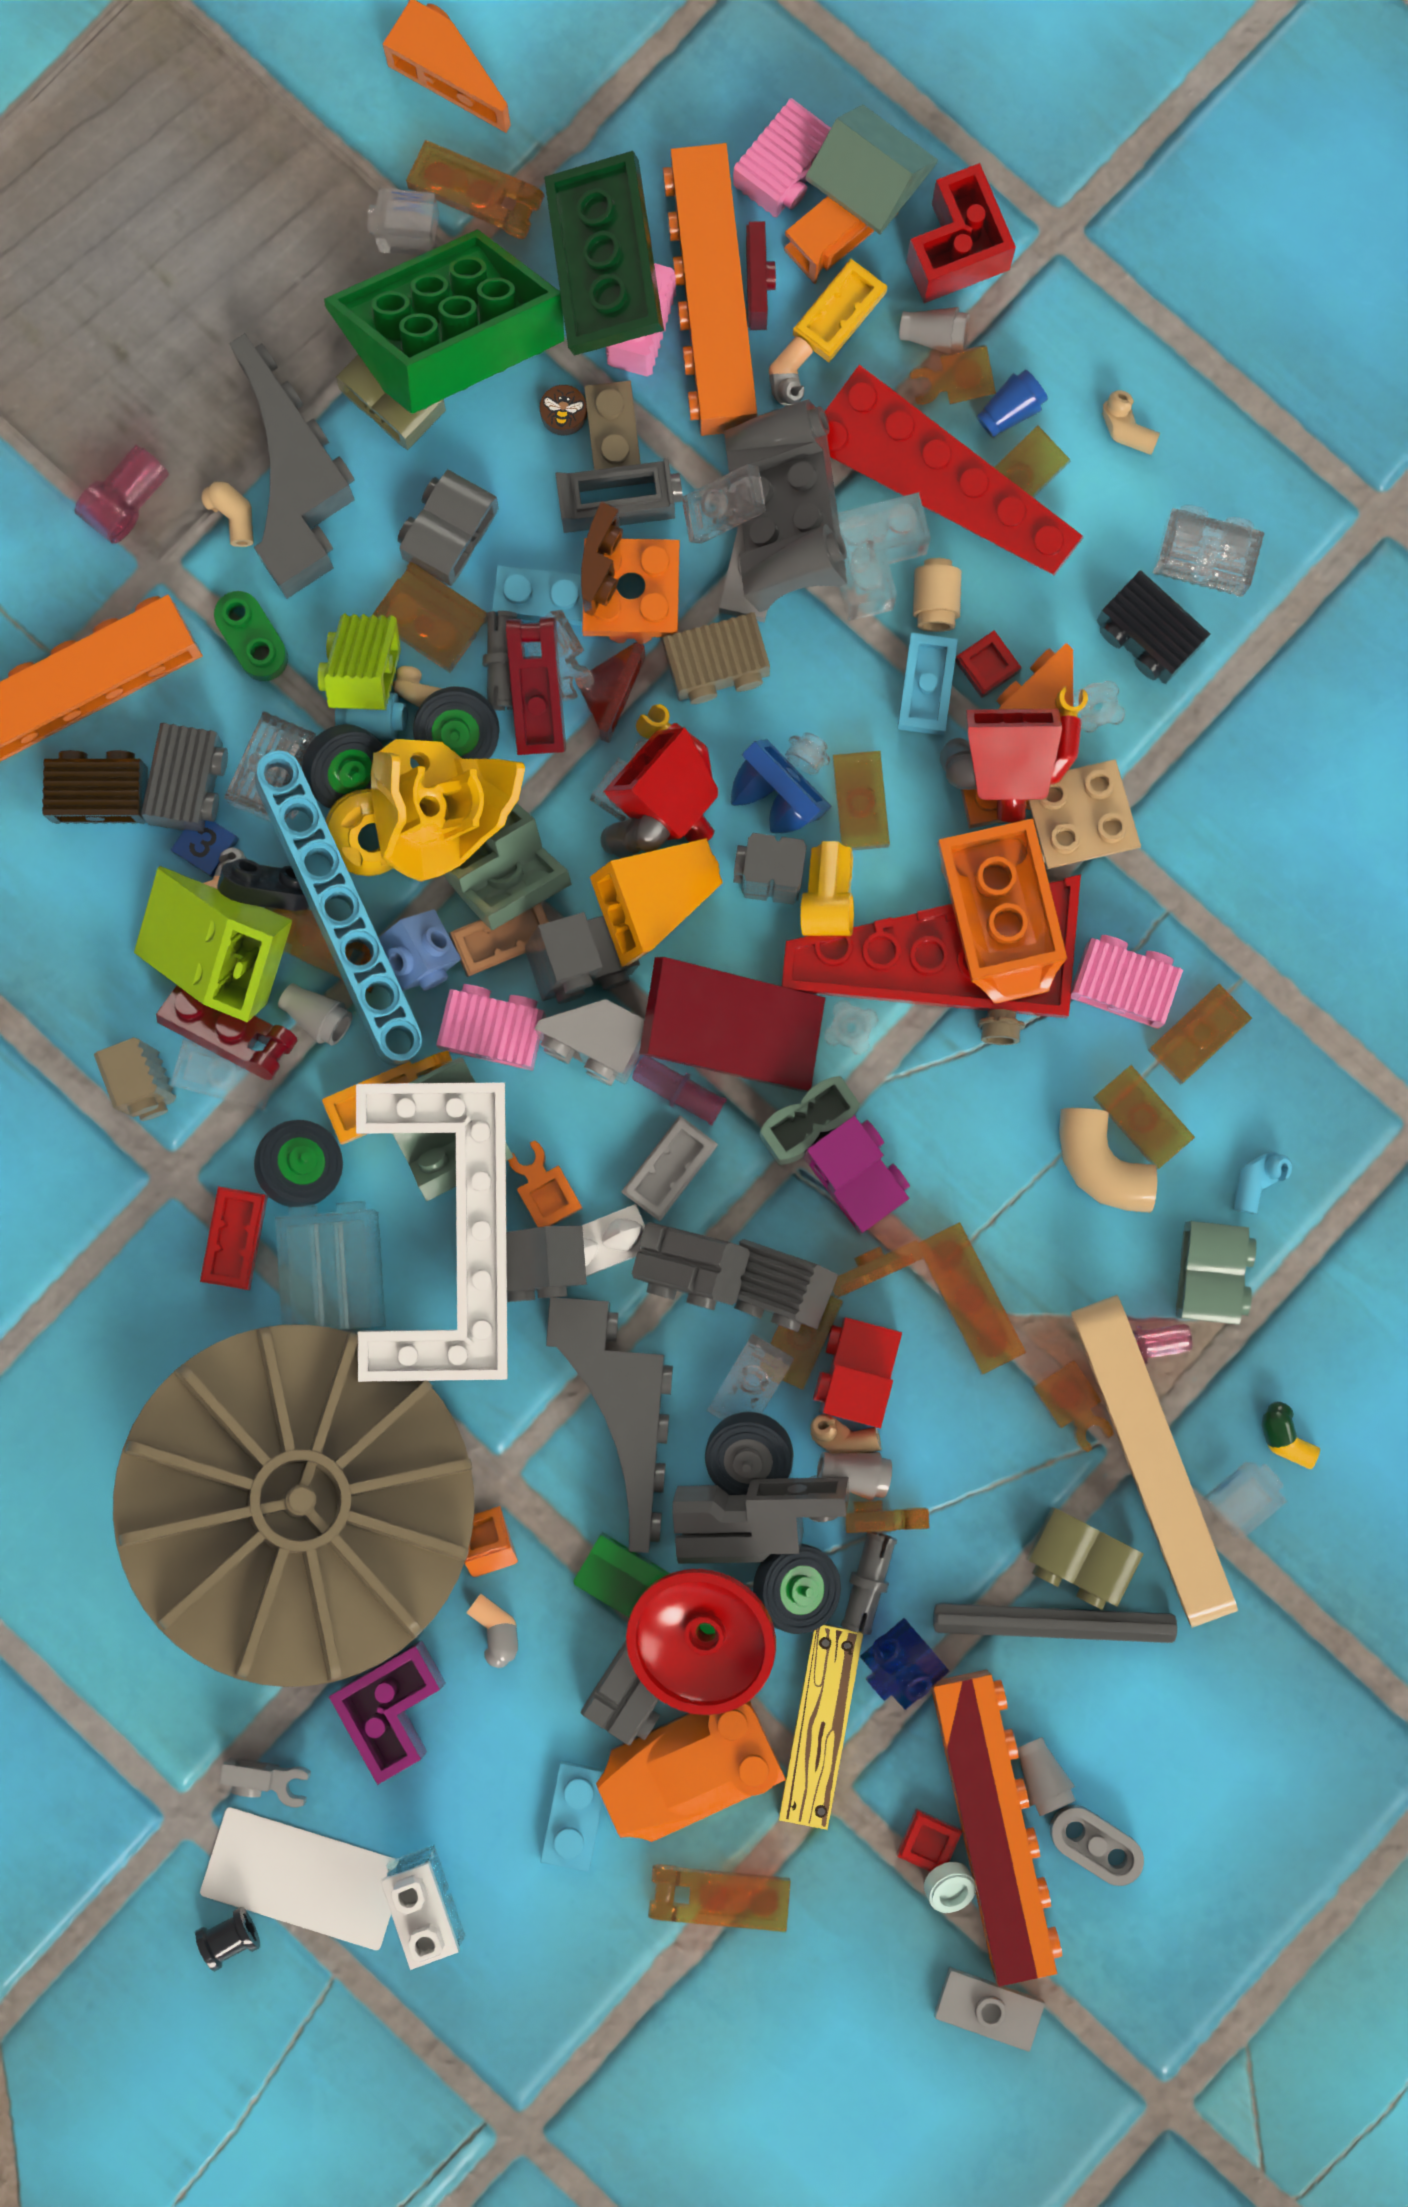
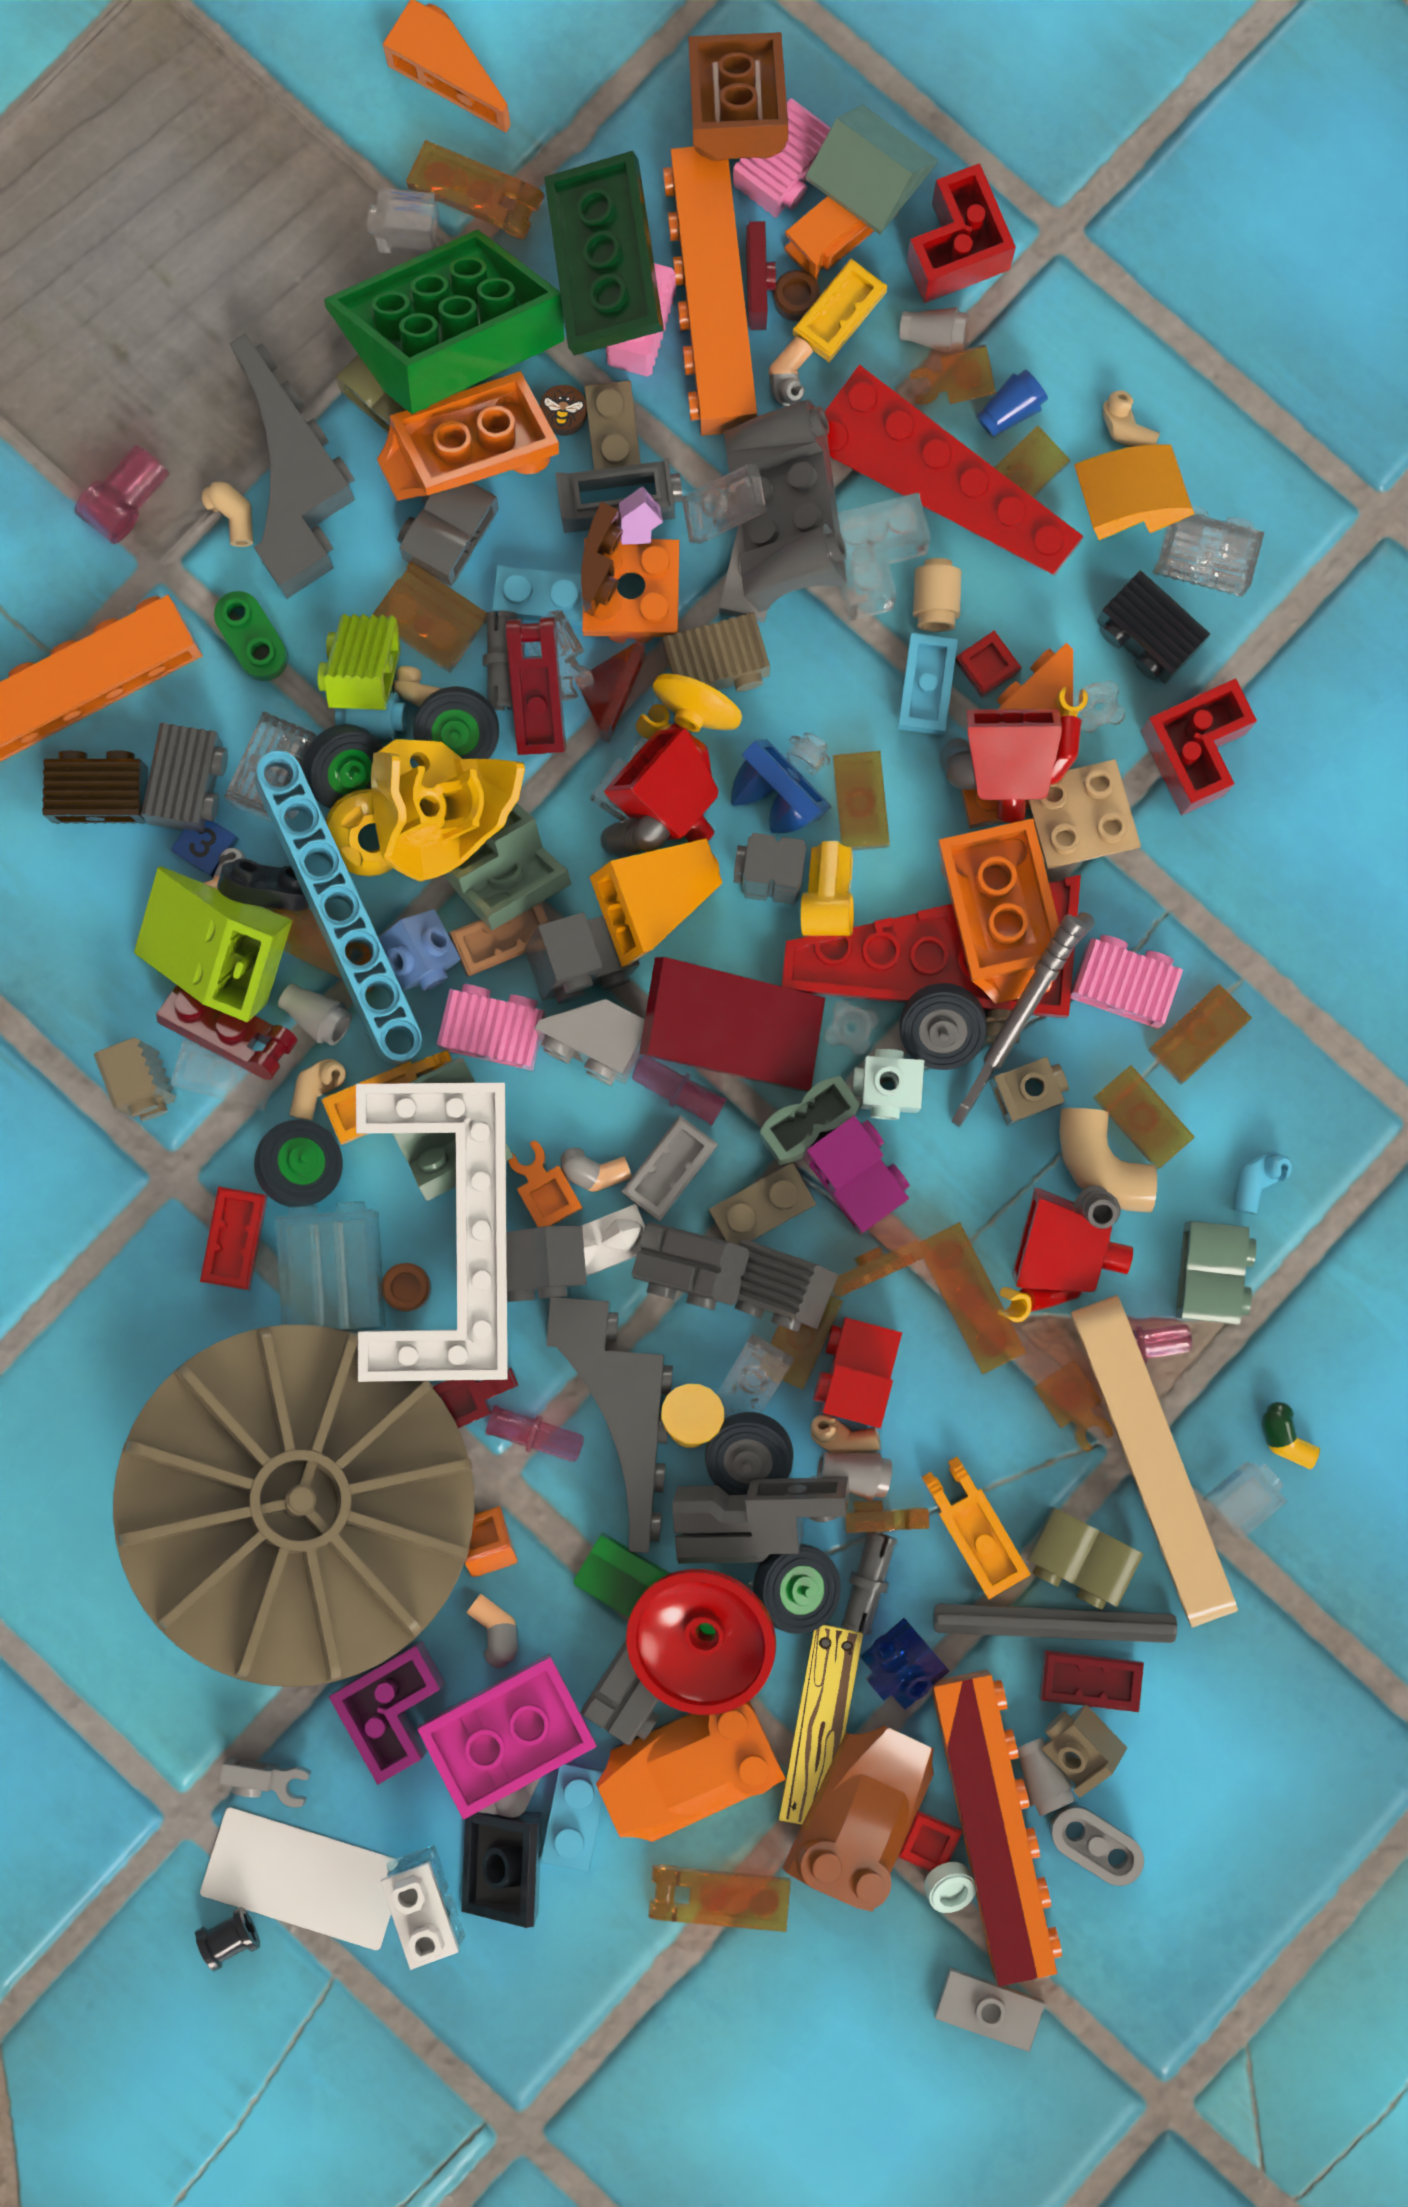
none -> tan arm [289,1059,346,1121]
none -> orange slope [377,371,559,501]
none -> dark orange tile [381,1263,431,1312]
none -> dark pink piece [417,1653,597,1820]
none -> dark red plate [433,1368,519,1428]
none -> black slope [461,1812,542,1928]
none -> clear pink axle [485,1405,584,1462]
none -> arm [560,1148,632,1192]
none -> lavender piece [619,486,663,545]
none -> yellow dish [652,674,742,732]
none -> yellow piece [661,1384,724,1448]
none -> dark orange slope [688,32,788,161]
none -> dark tan plate [709,1162,816,1245]
none -> reddish brown tile [773,270,820,321]
none -> dark orange slope [782,1725,934,1912]
none -> light aqua brick [852,1049,924,1120]
none -> black wheel [900,983,987,1070]
none -> light orange hinge [921,1456,1031,1599]
none -> flat silver piece [951,912,1095,1127]
none -> dark tan brick [989,1057,1069,1126]
none -> red torso [998,1185,1134,1322]
none -> dark red plate [1039,1649,1144,1712]
none -> dark tan brick [1041,1704,1127,1798]
none -> light orange slope [1074,444,1195,540]
none -> red brick [1140,678,1257,816]

